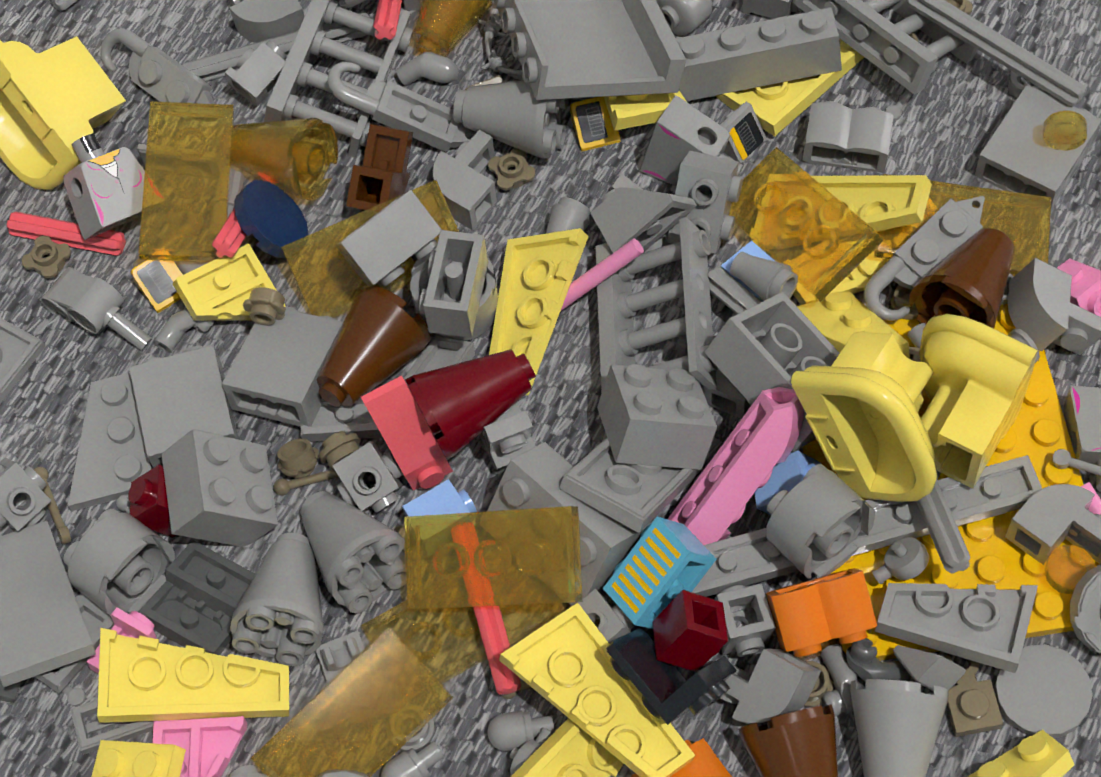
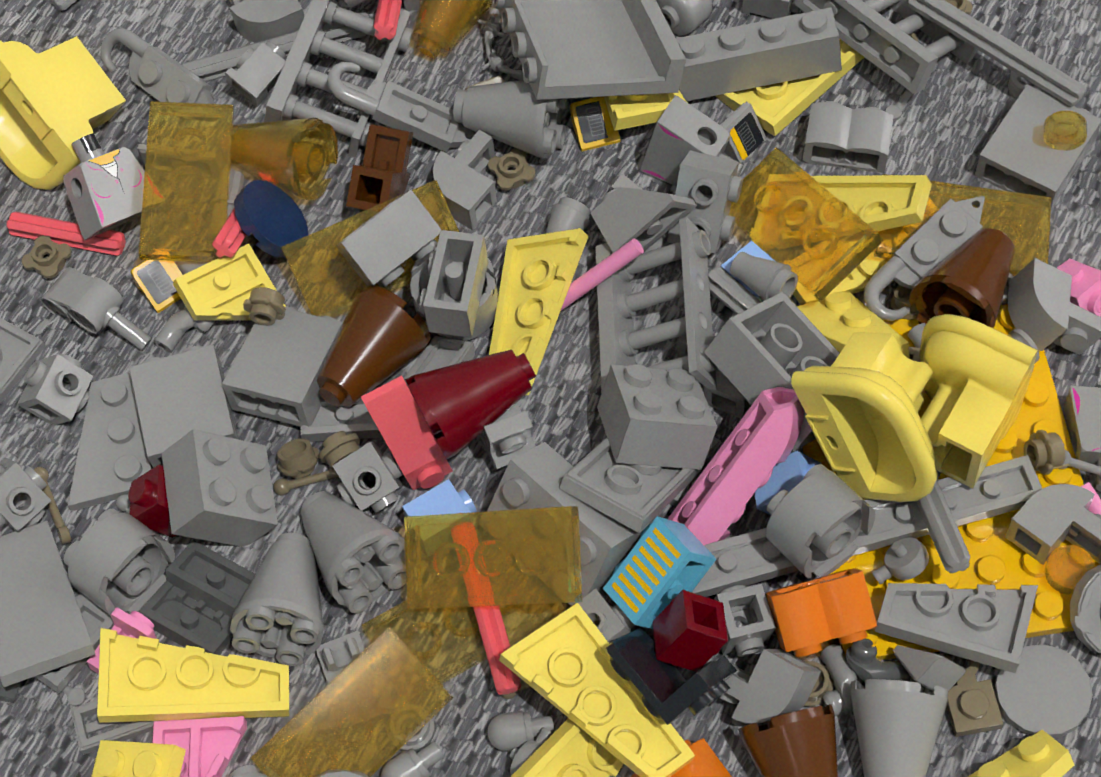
light grey arm [396,52,459,86] -> none
none -> light grey brick [17,354,93,425]
none -> dark tan plate [1024,430,1065,475]

